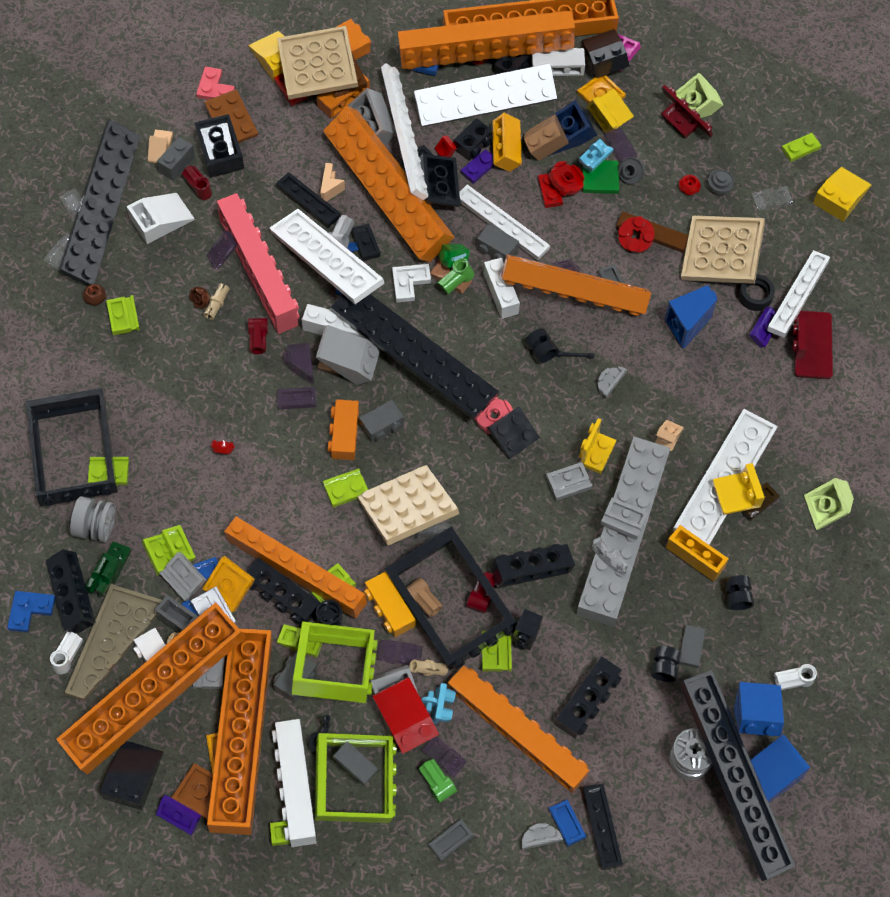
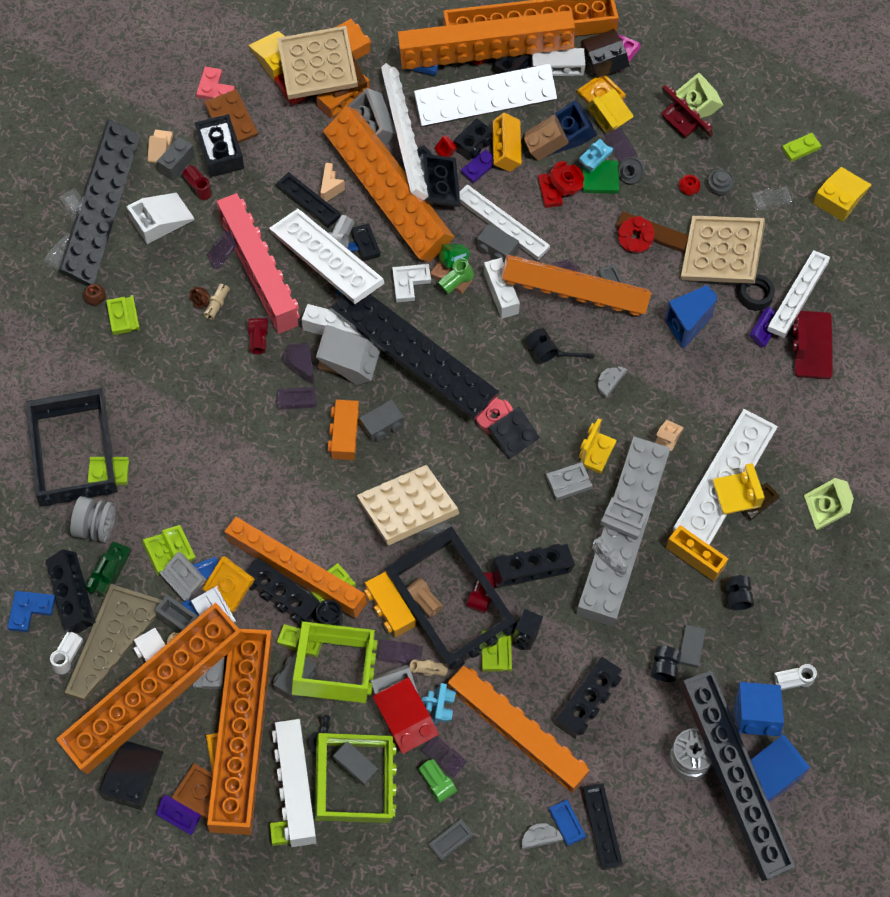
red plate [211,440,235,454] -> none
lime plate [323,469,368,507] -> none

